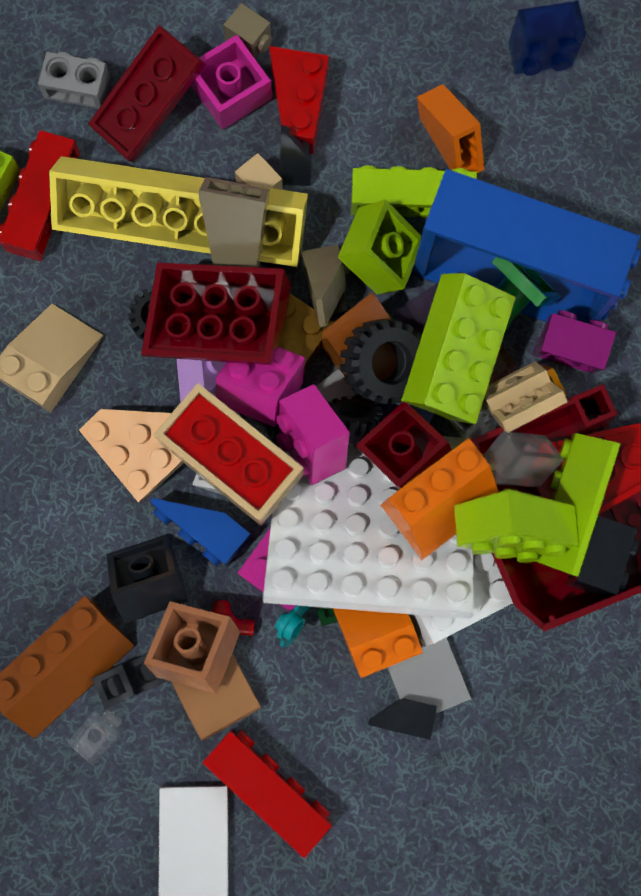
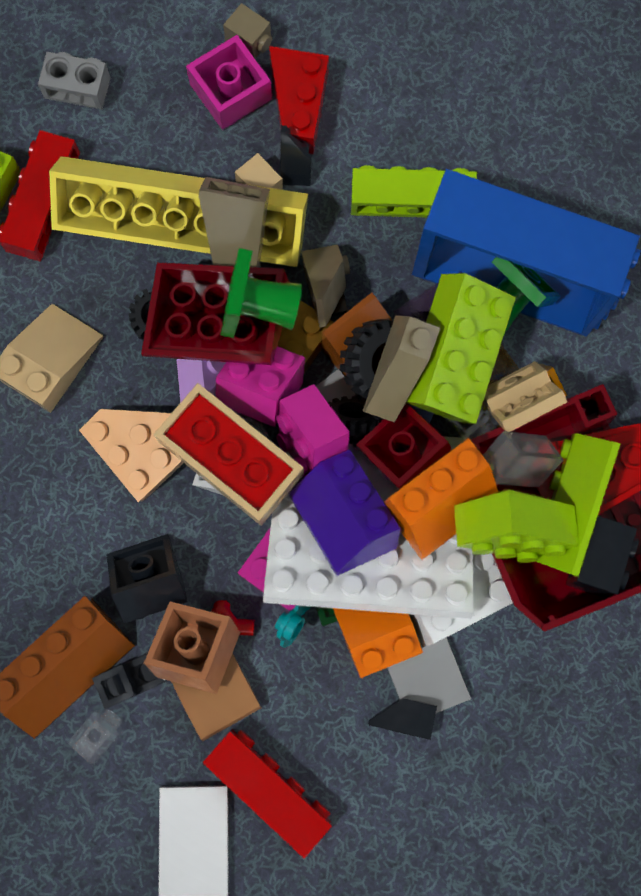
dark red tile [88,25,206,163] -> none
blue slope [150,498,252,566] -> none
lime brick [337,199,421,295] -> none
orange slope [417,84,484,173] -> none
clear blue brick [508,1,586,76] -> none
magenta slope [532,310,616,374] -> none
none -> green plant [220,248,302,338]
none -> dark purple slope [289,449,401,576]
none -> dark tan slope [363,315,440,422]

